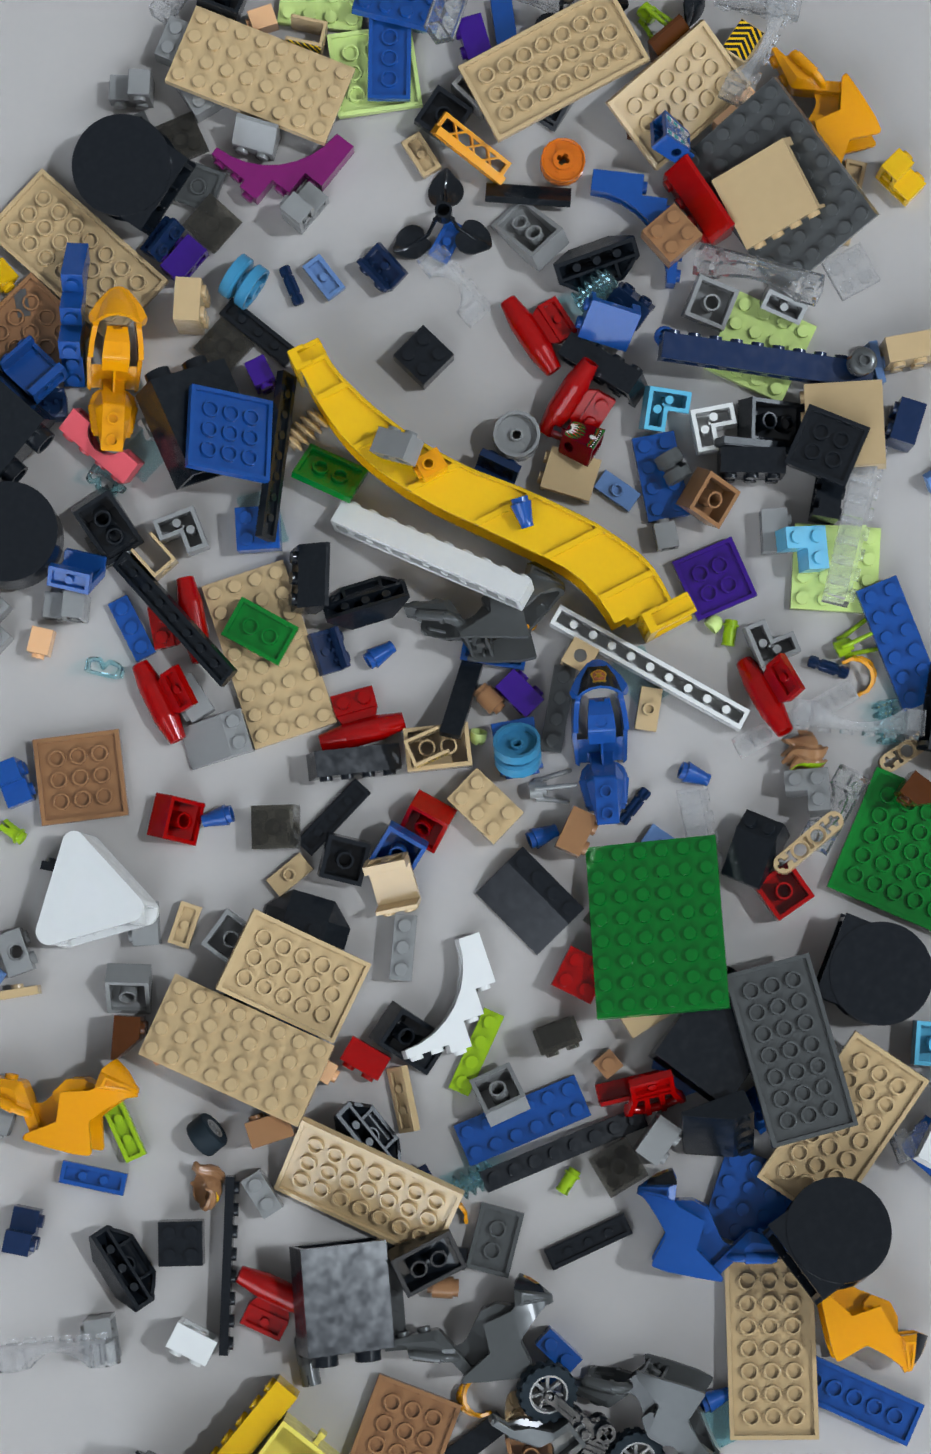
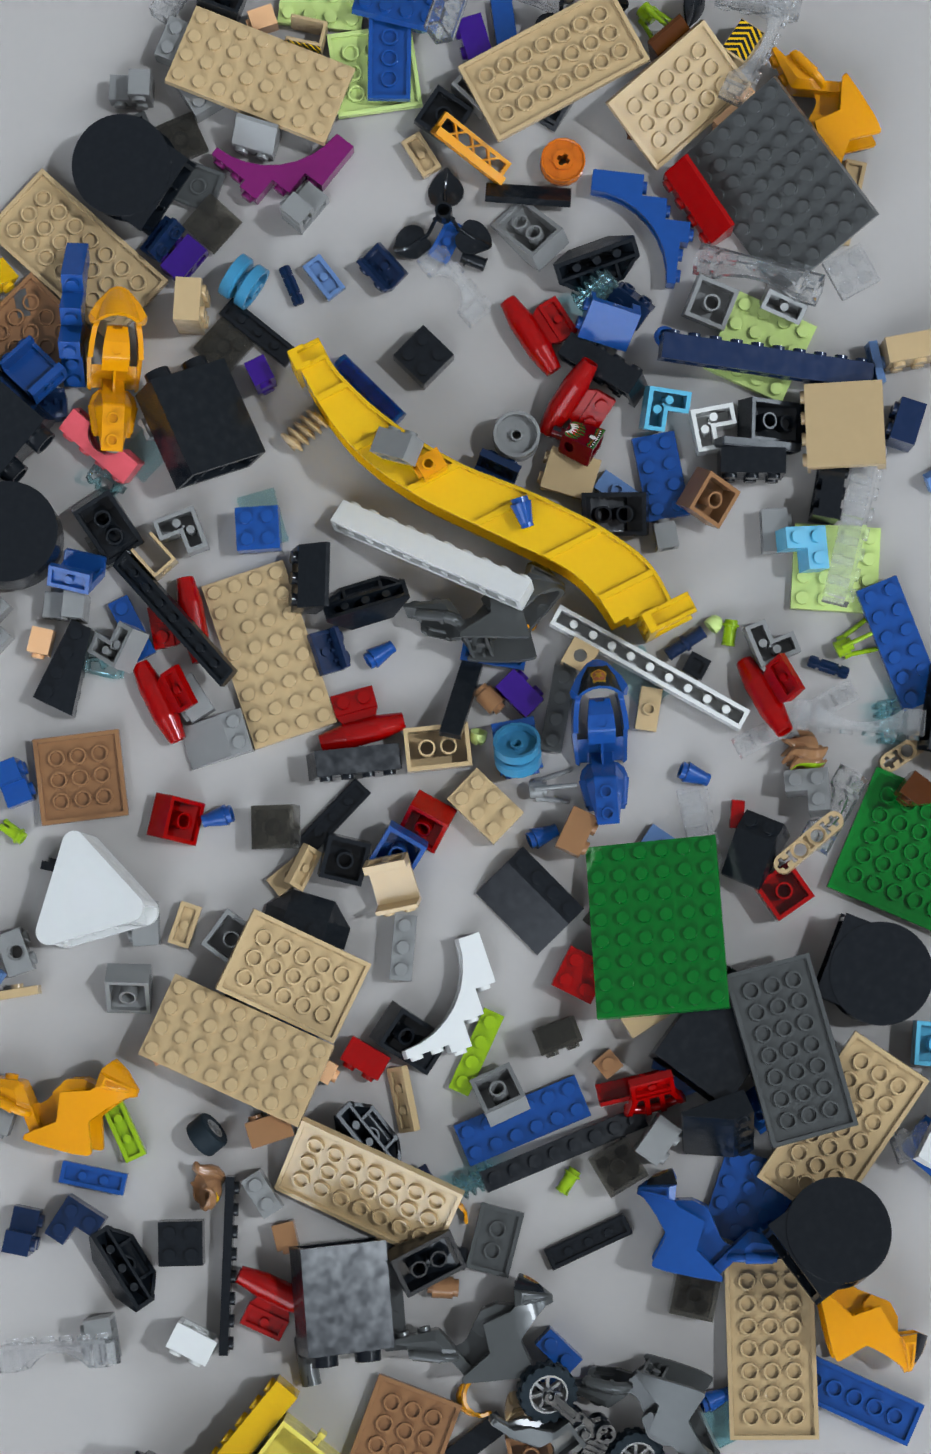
reddish brown slope [111,1014,149,1060] -> none
blue plate [185,384,273,484] -> none
green plate [221,597,299,666] -> none
black plate [255,370,297,542] -> none
green plate [291,443,368,503] -> none
tan piece [403,726,450,769] -> none
dark blue axle [620,787,651,825] -> none
medium nougat brick [640,203,703,269] -> none
blue torso [650,110,696,163] -> none
dark grey wheel [654,447,693,487] -> none
dark purple plate [672,537,757,622] -> none
tan panel [711,137,826,250] -> none
black plate [784,404,870,489] -> none
light orange helmet [841,655,877,697] -> none
dark grey head [846,347,877,377] -> none
yellow brick [875,148,926,207] -> none
none -> black wedge [33,619,94,718]
none -> dark blue brick [44,1193,108,1245]
none -> light grey brick [87,621,150,674]
none -> medium nougat brick [271,1219,300,1254]
none -> tan plate [284,843,322,892]
none -> clear blue brick [334,354,406,425]
none -> black pin [460,253,488,272]
none -> black slope [581,492,649,536]
none -> dark blue pin [664,626,707,661]
none -> clear smoke brick [667,1274,721,1323]
none -> black plate [682,651,711,681]
none -> red piece [729,800,745,829]

